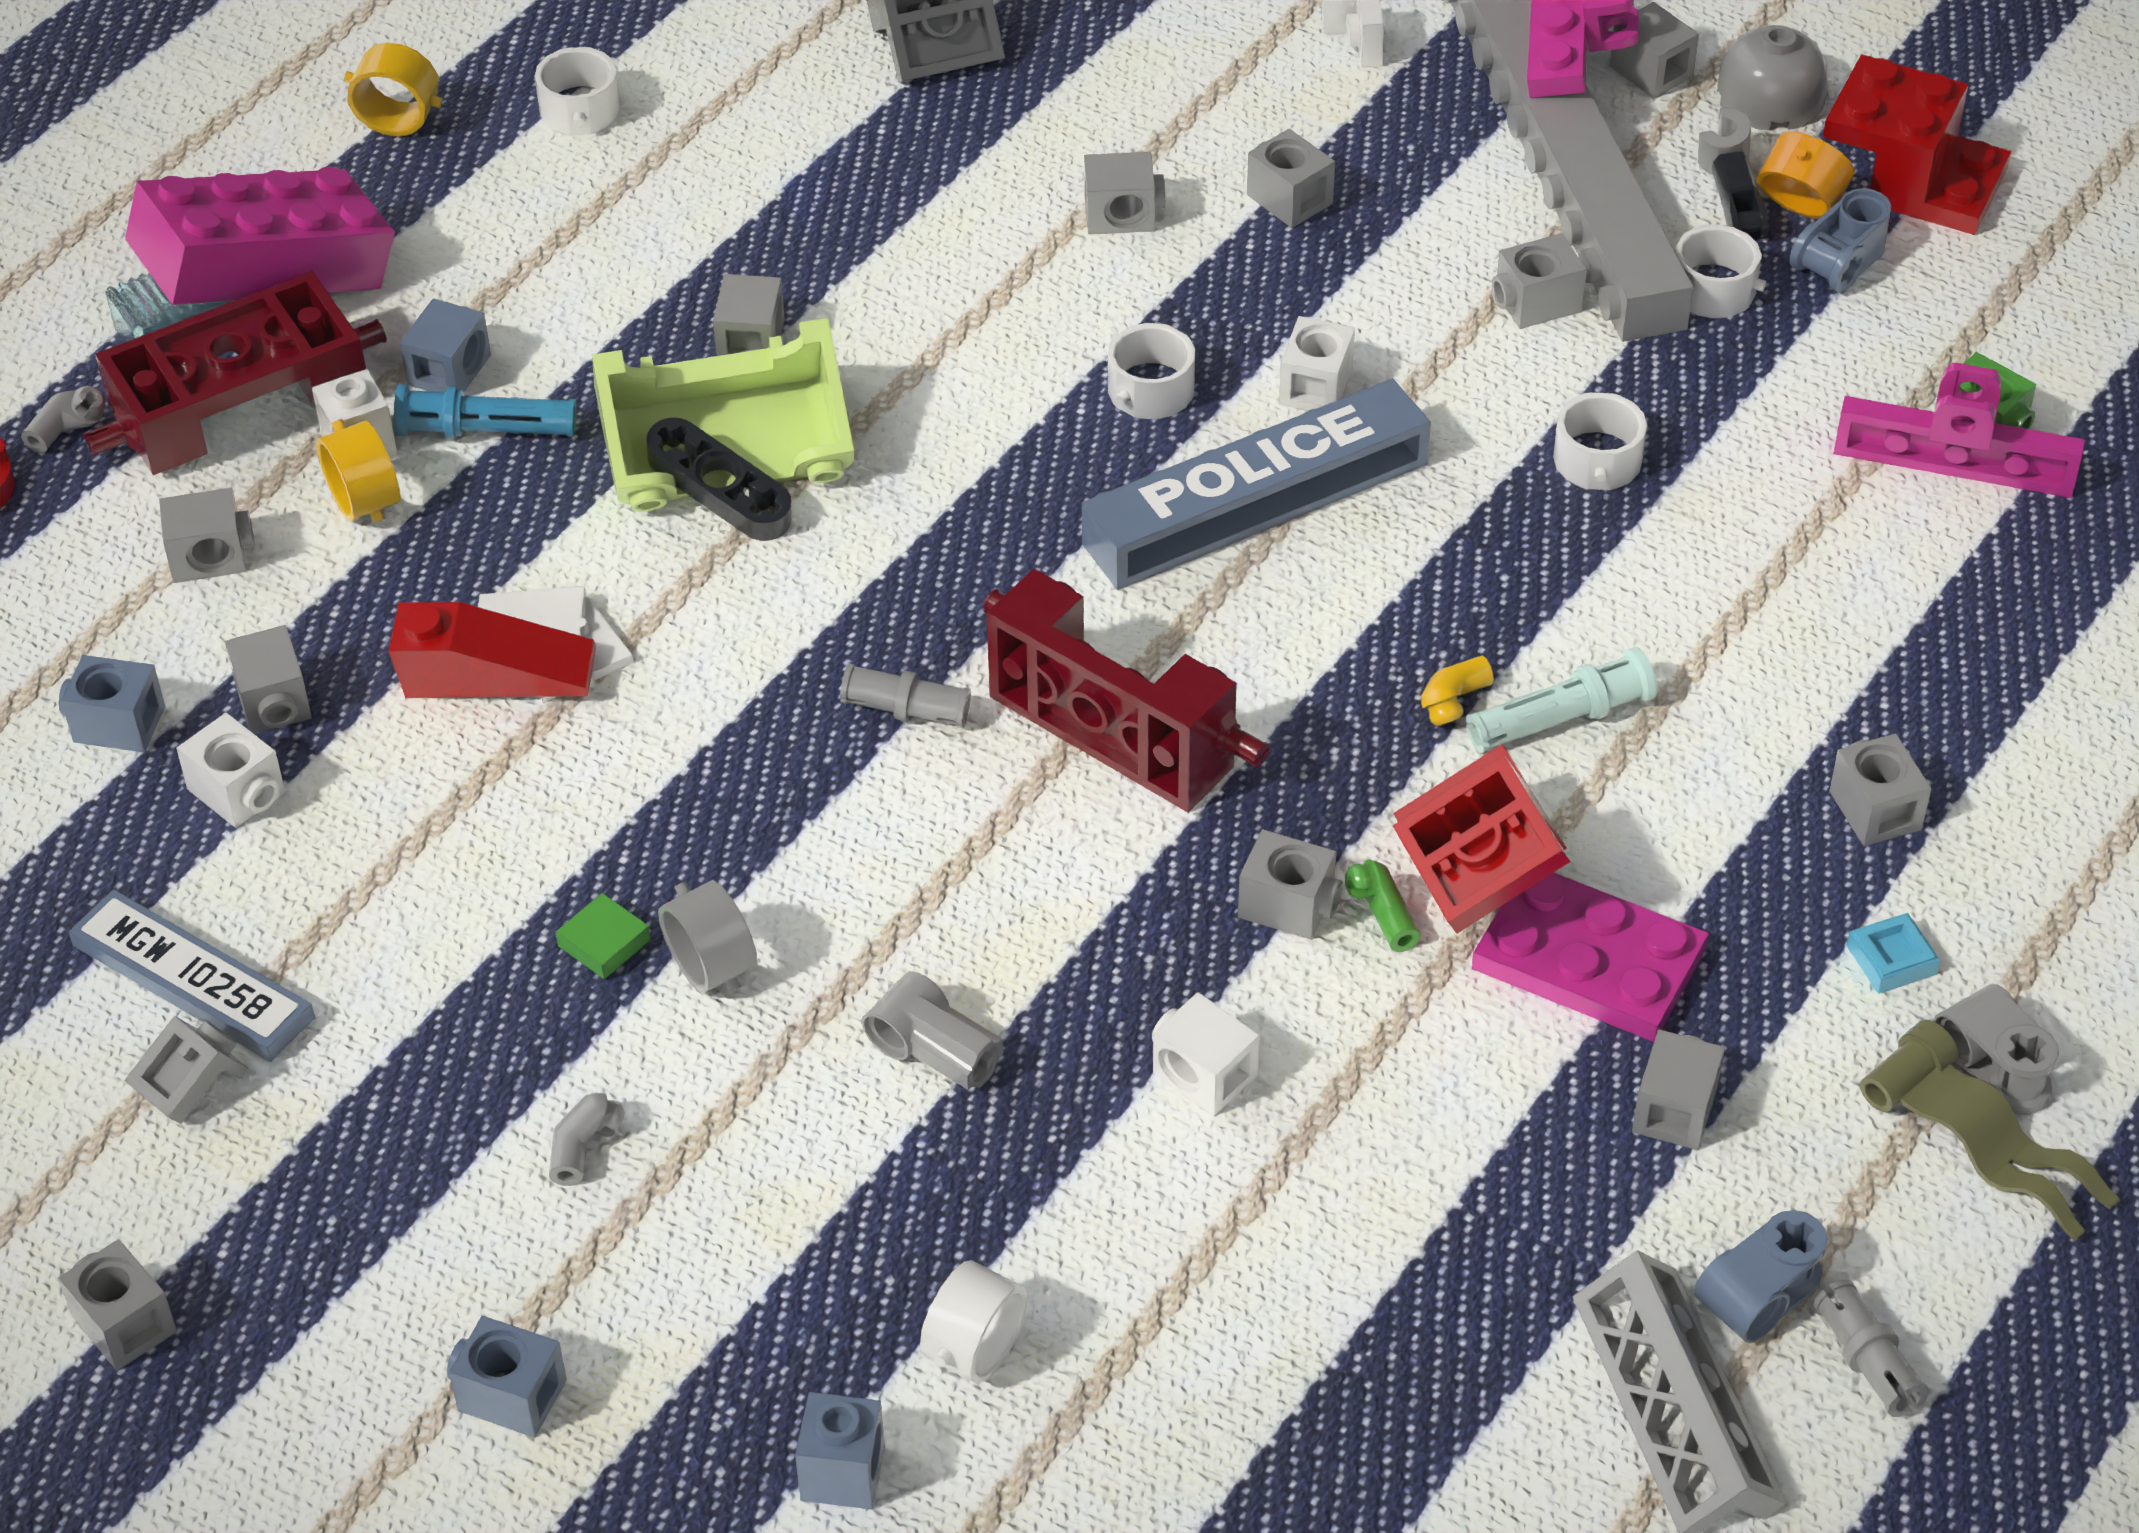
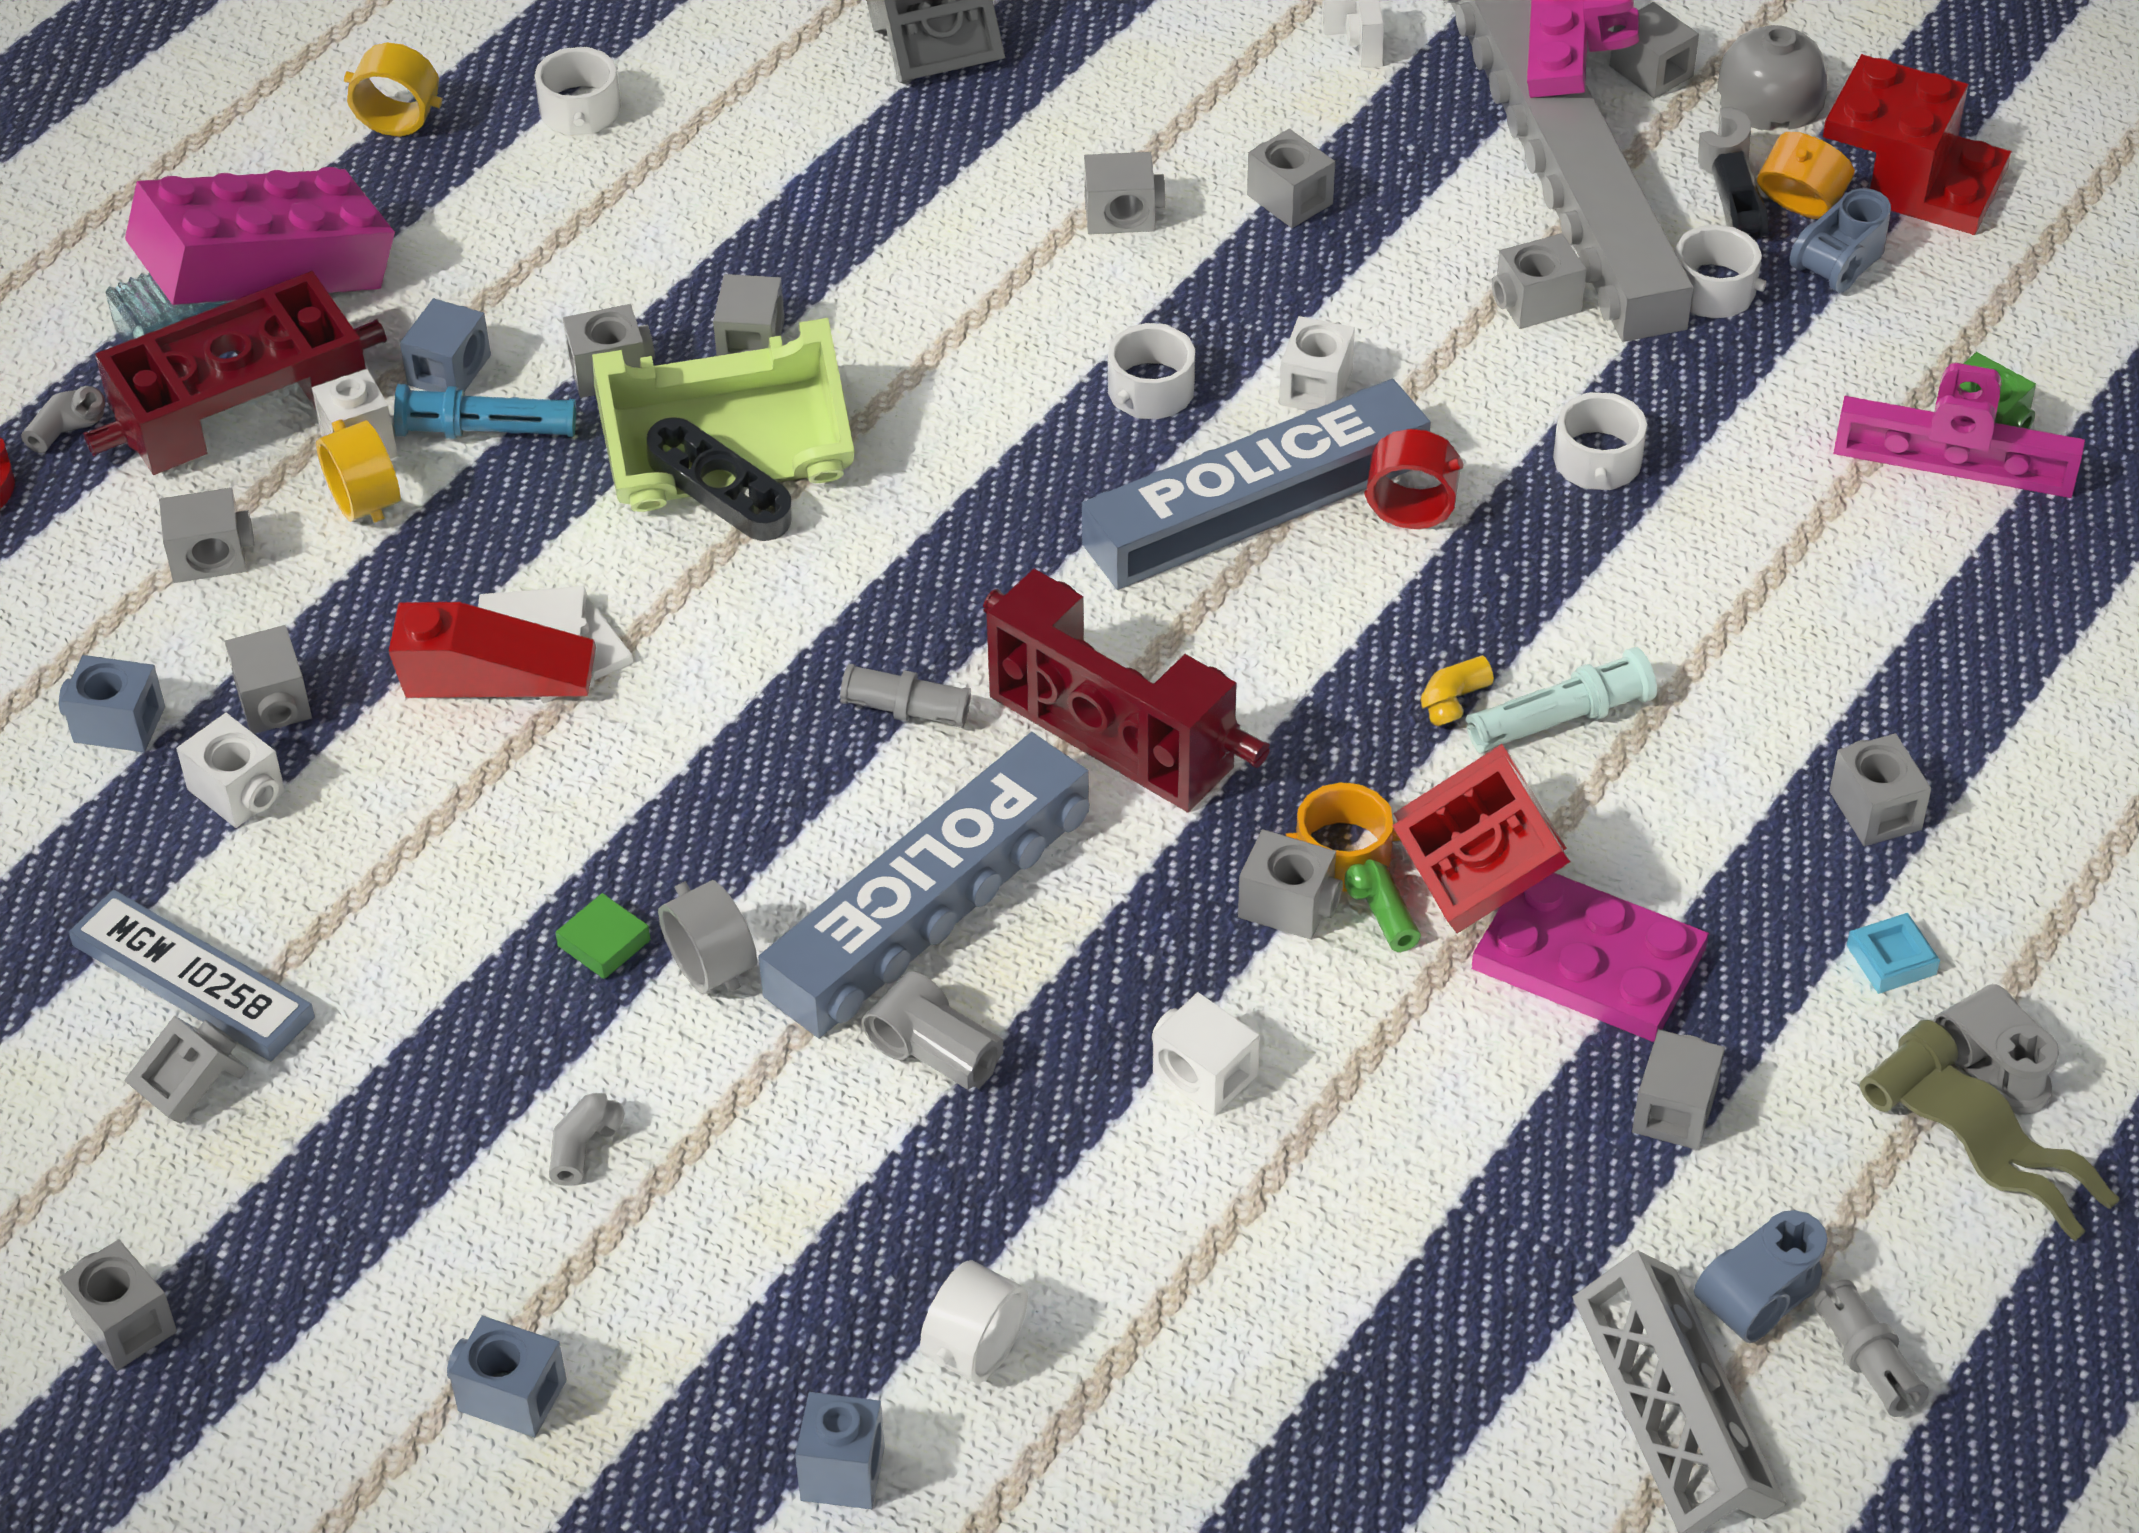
none -> light grey brick [562,304,655,398]
none -> sand blue brick [758,731,1090,1039]
none -> light orange piece [1286,782,1401,892]
none -> red piece [1364,429,1464,529]

